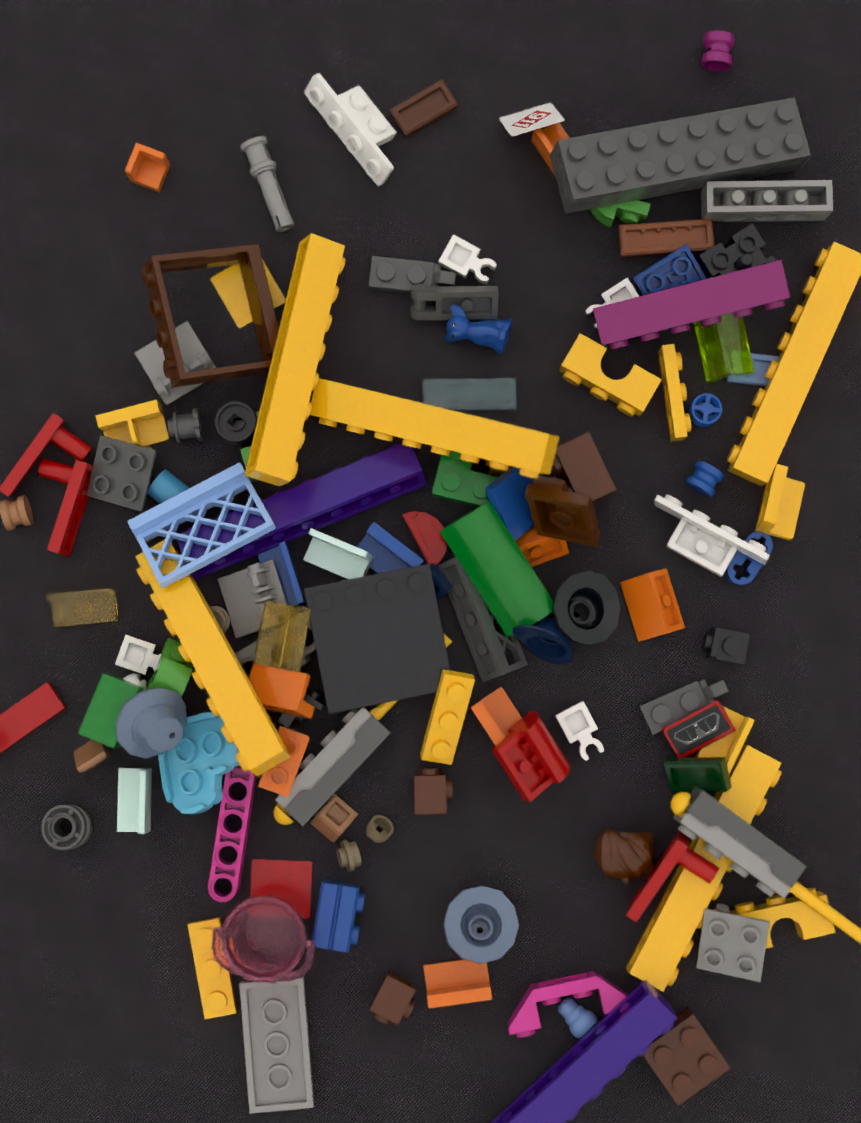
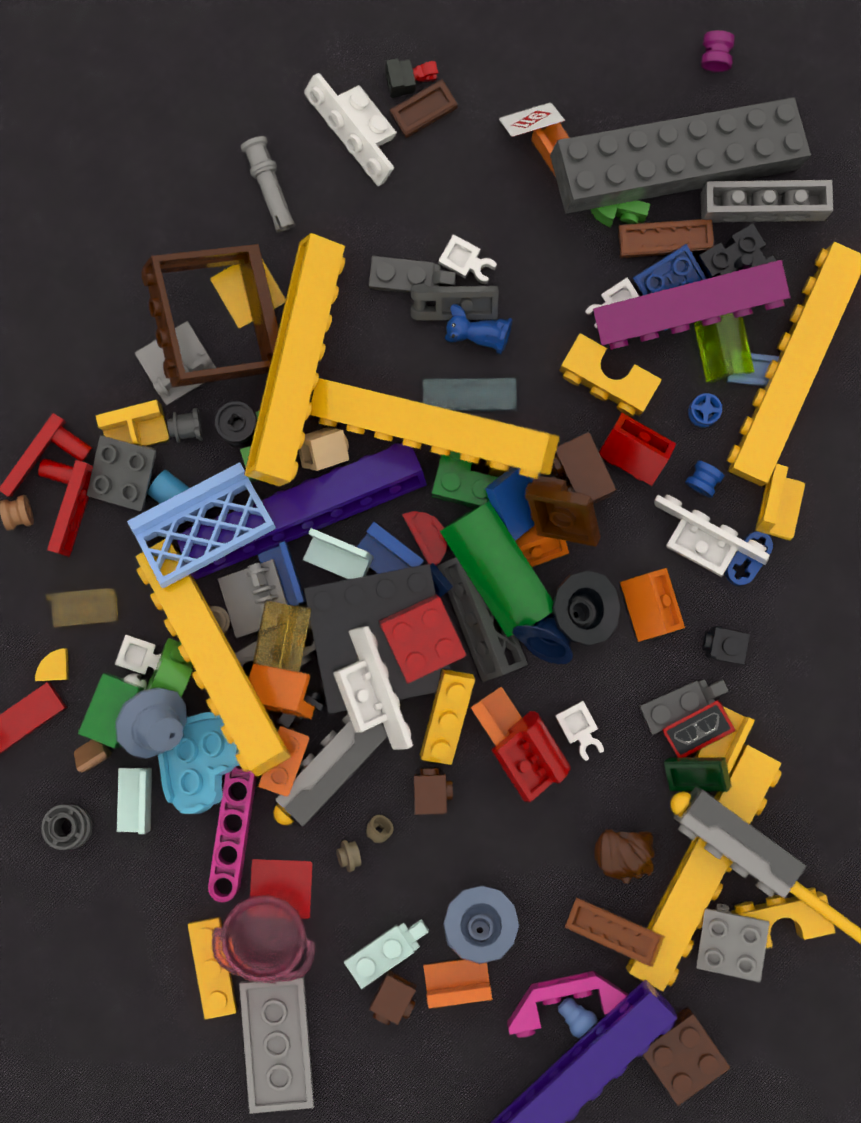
orange panel [125,143,171,193] -> none
medium nougat slope [310,794,358,843] -> none
blue brick [311,879,365,952] -> none
red piece [626,831,719,922] -> none
yellow plate [658,344,691,442] -> none
none -> yellow tile [35,648,69,681]
none -> tan brick [298,427,349,471]
none -> white bracket [333,626,413,750]
none -> light aqua hinge [344,919,429,989]
none -> red brick [378,595,467,683]
none -> pearl dark grey piece [385,58,438,98]
none -> dark orange plate [565,898,665,967]
none -> red brick [599,413,676,486]

